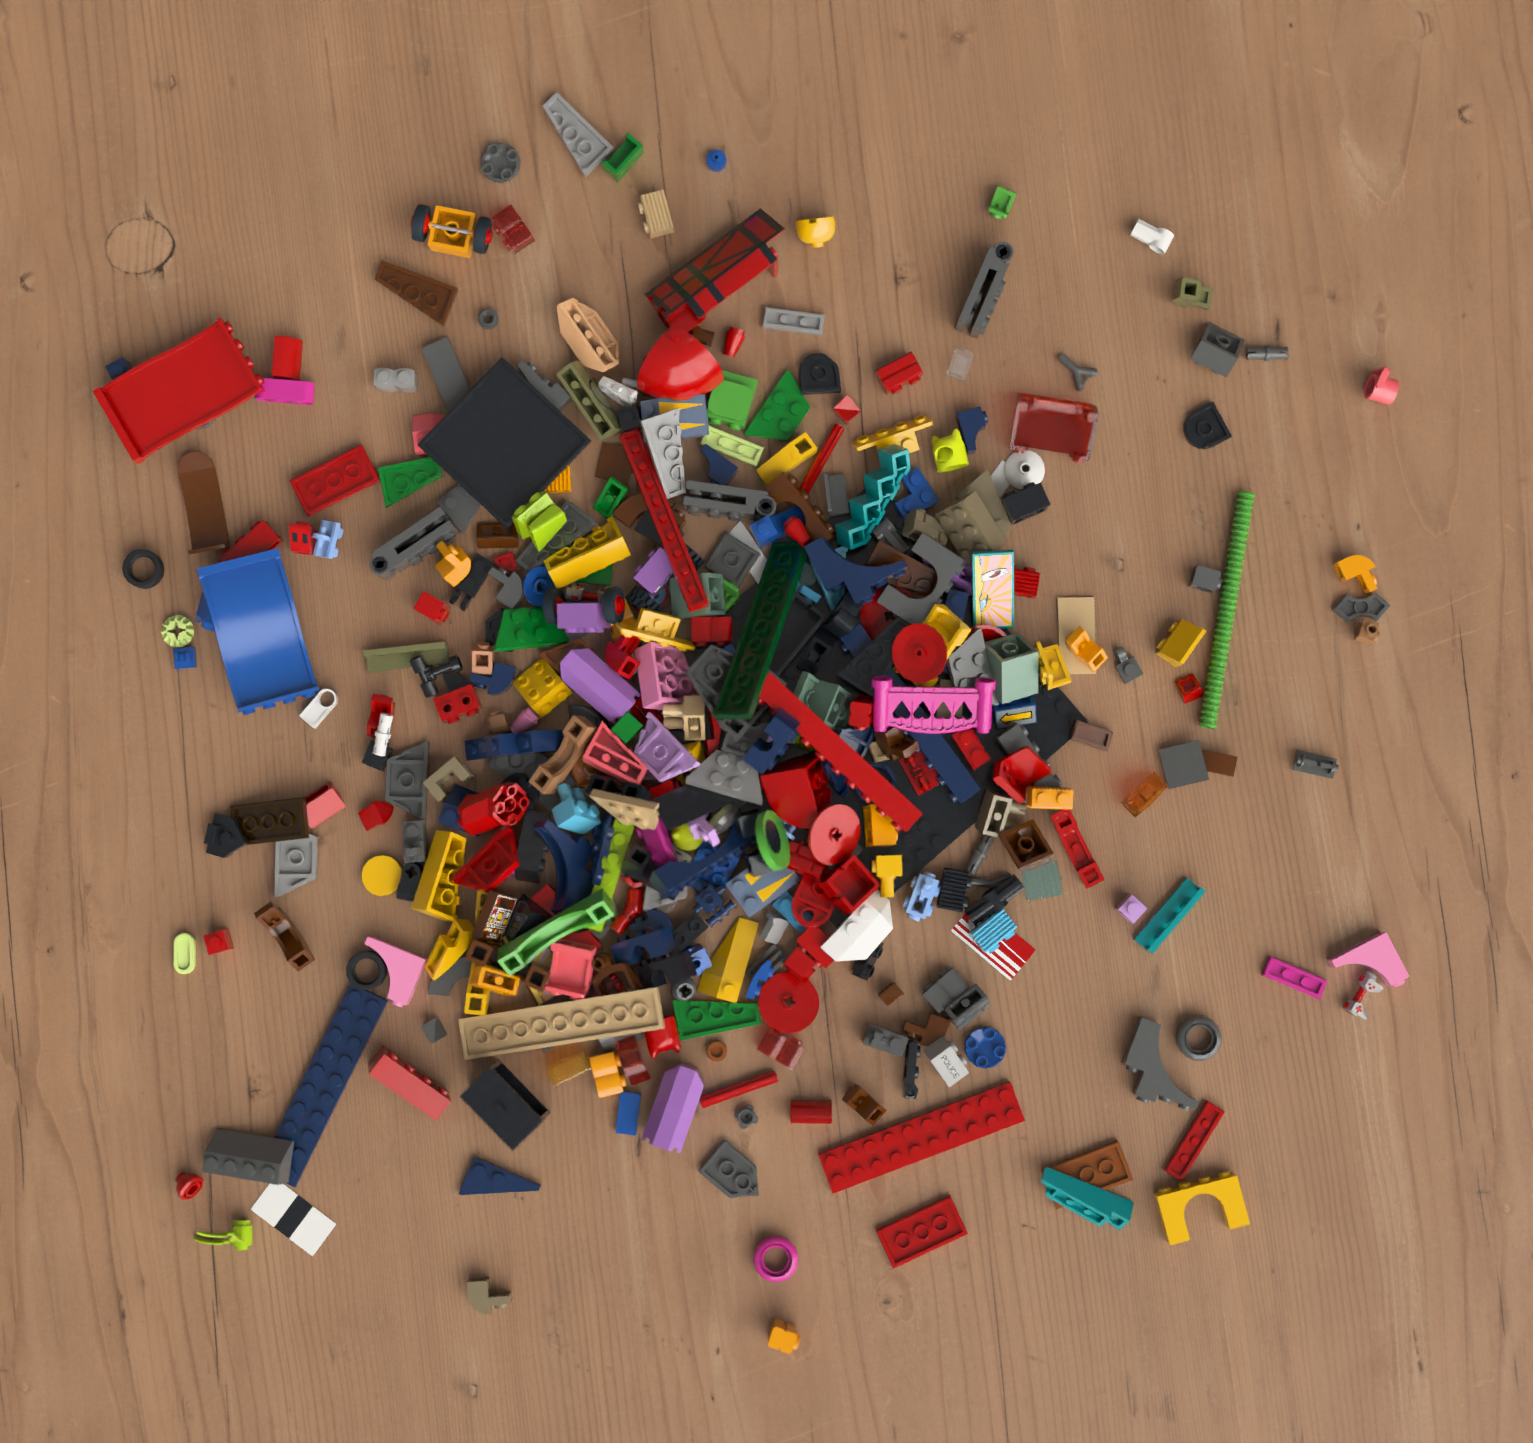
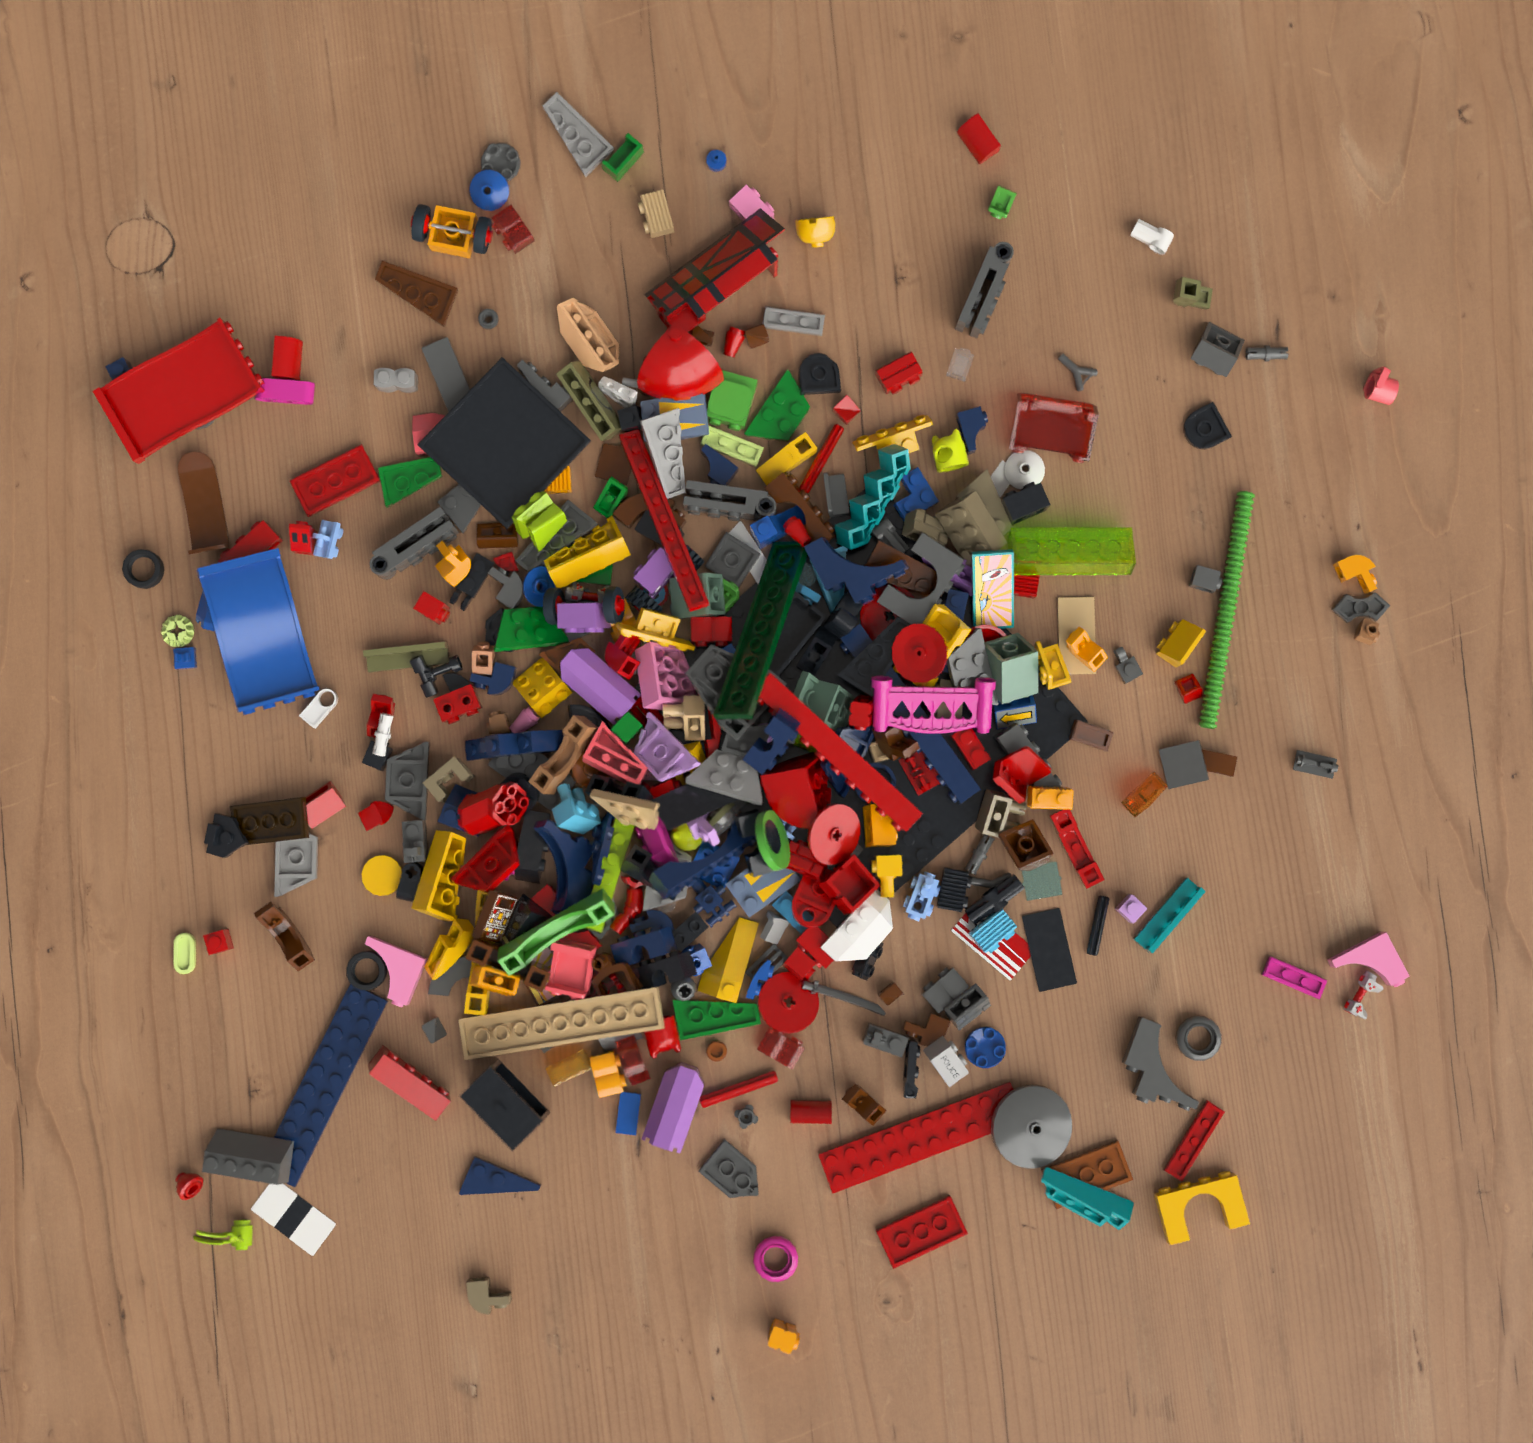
none -> blue dish [470,170,509,211]
none -> bright pink brick [729,185,774,221]
none -> reddish brown slope [745,324,769,349]
none -> dark grey sword [802,980,886,1016]
none -> red brick [957,113,1001,165]
none -> dark grey dish [991,1085,1072,1169]
none -> clear neon green brick [1007,527,1136,575]
none -> black sticker [1022,908,1077,992]
none -> black axle [1087,895,1110,956]

